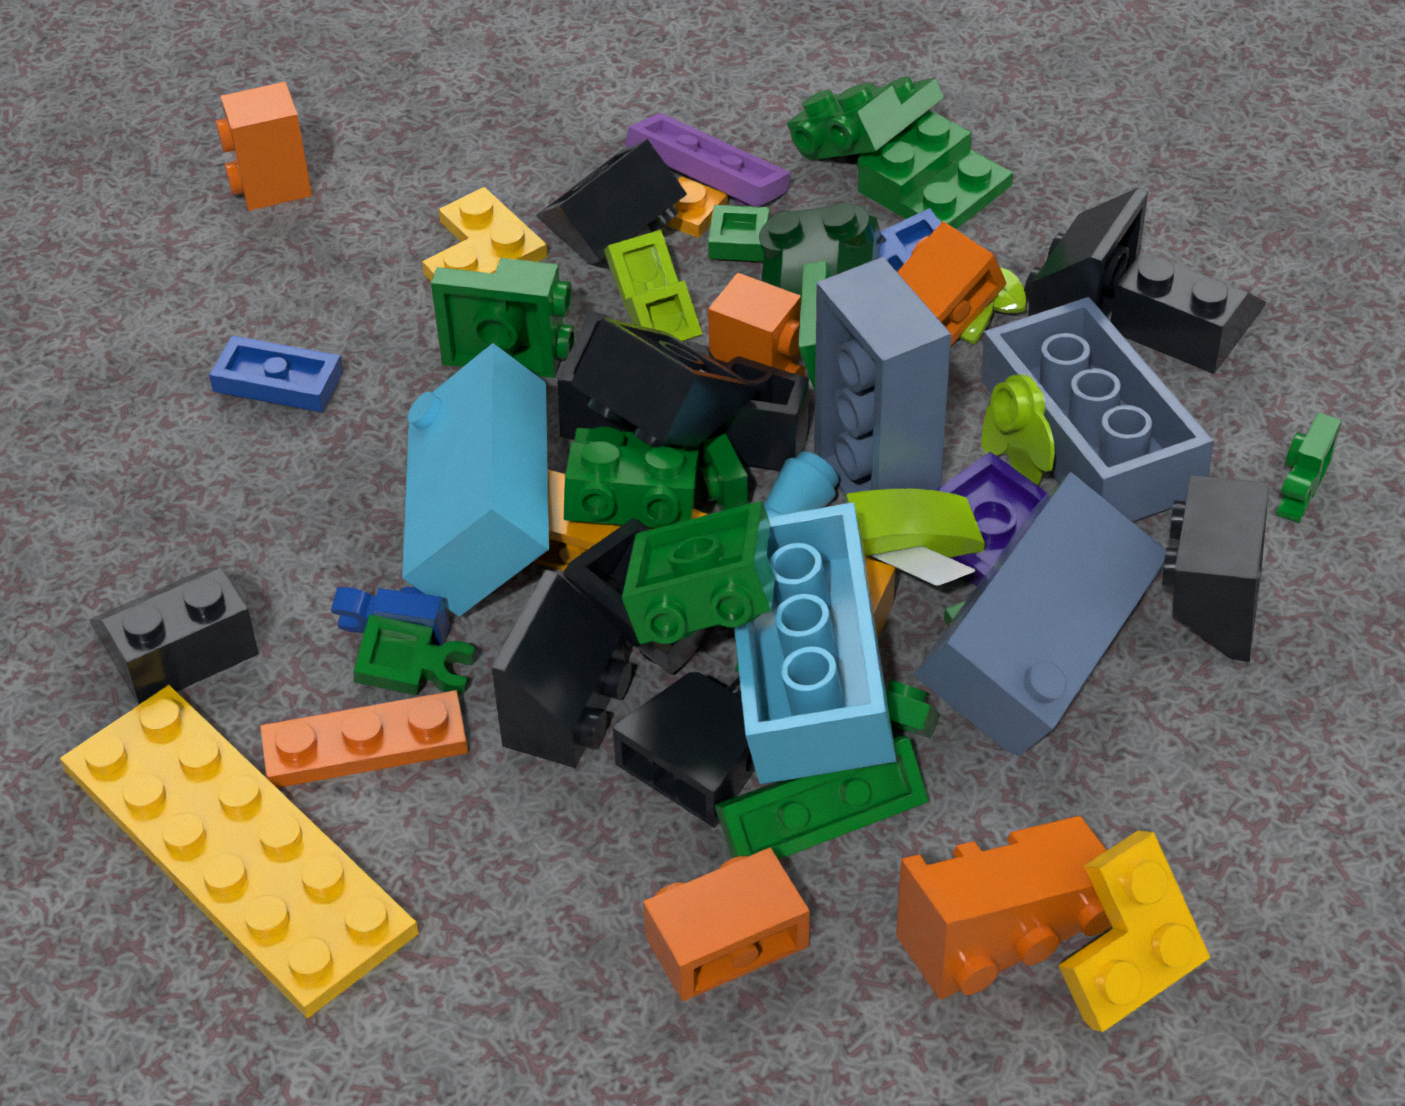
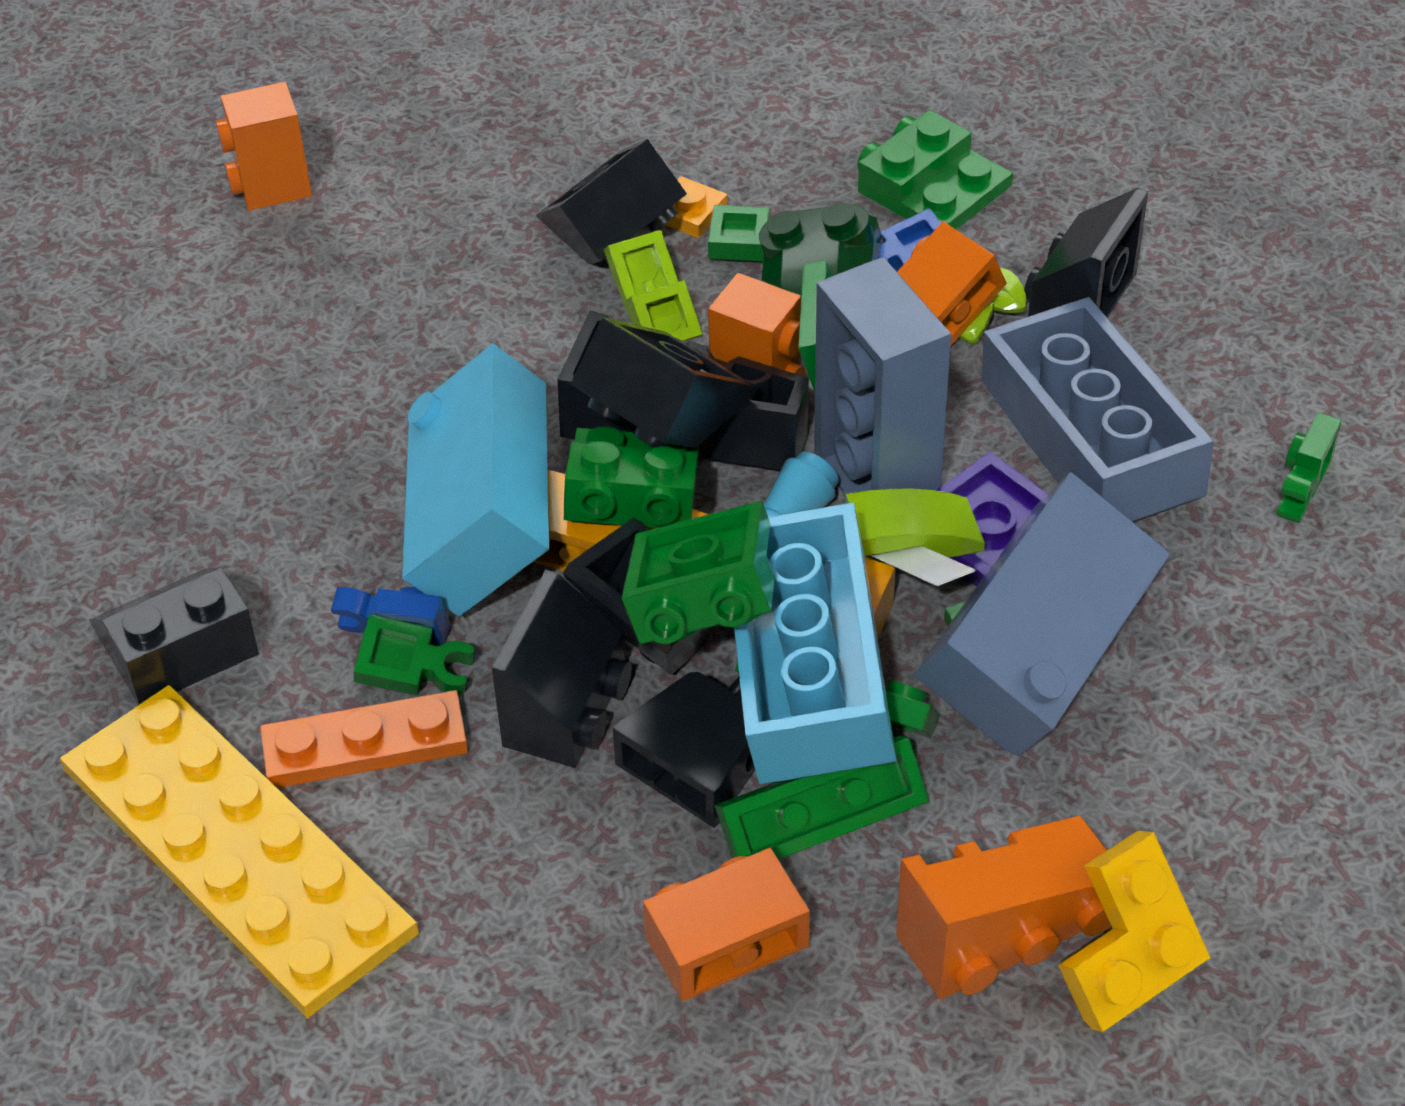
blue plate [209,335,343,412] -> none
yellow plate [422,187,548,281] -> none
green plate [431,258,575,378] -> none
medium lavender plate [626,113,791,207] -> none
green plate [696,434,748,511] -> none
green plate [786,76,944,160] -> none
lime plate [981,374,1055,485] -> none
black slope [1110,251,1266,374] -> none
black slope [1162,475,1269,662] -> none

